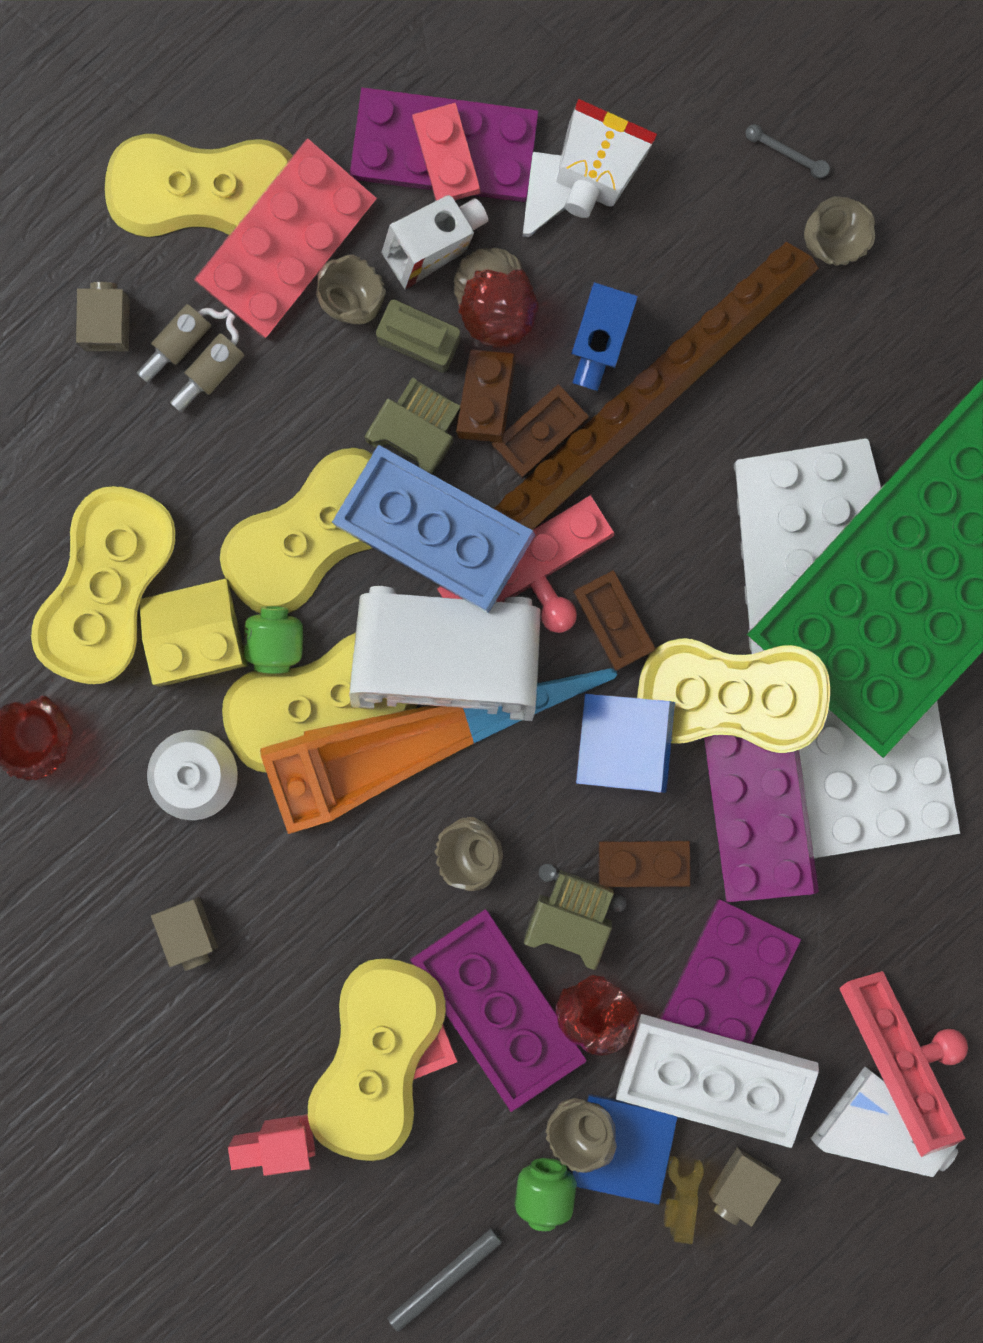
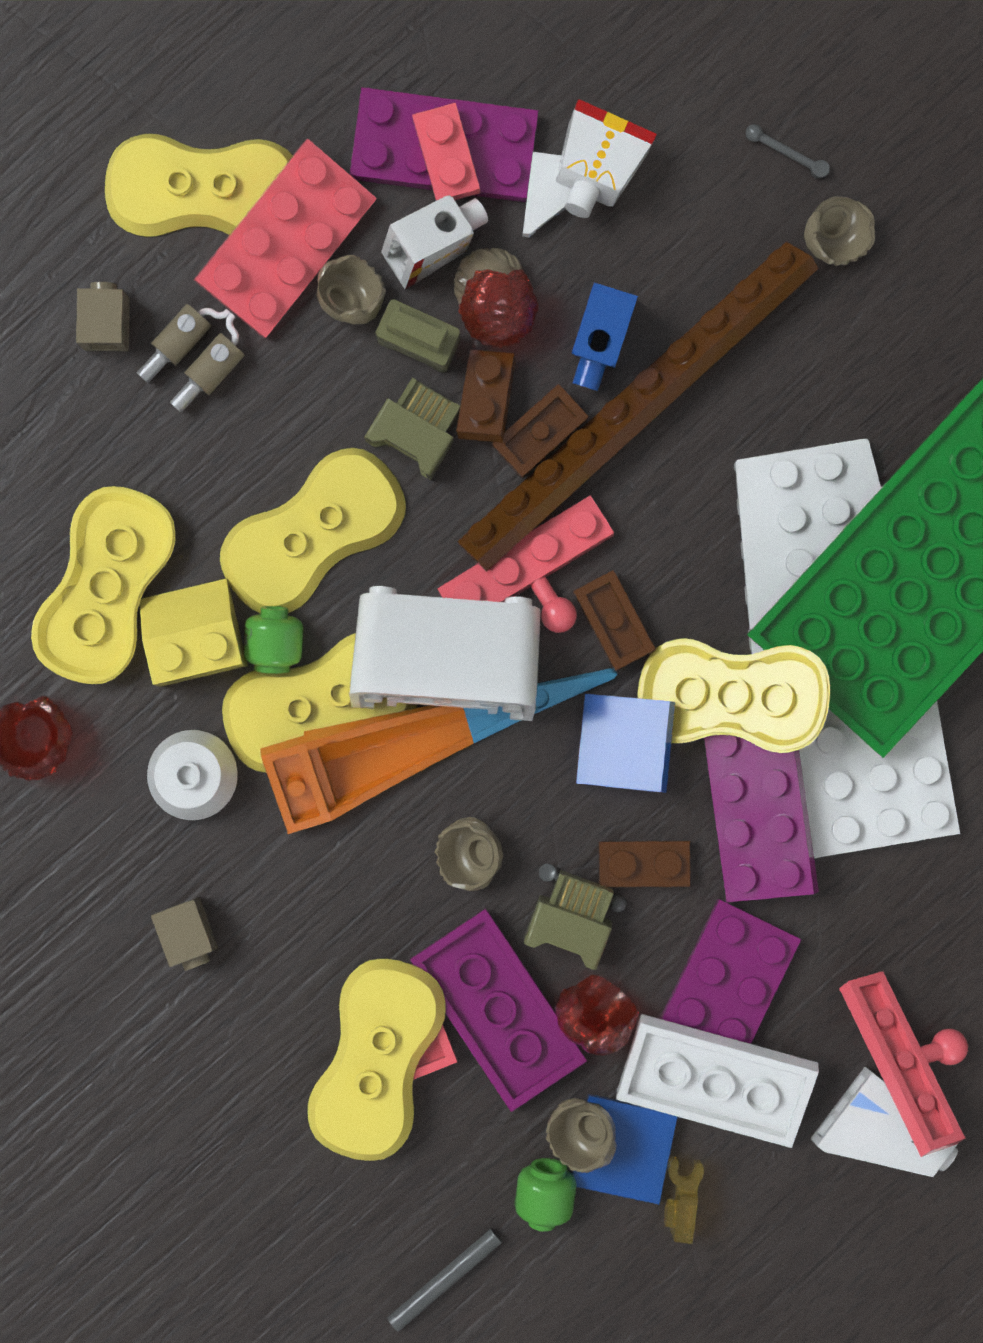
coral piece [228,1114,316,1176] -> none
medium blue plate [332,445,535,613] -> none
dark tan brick [709,1147,781,1227] -> none

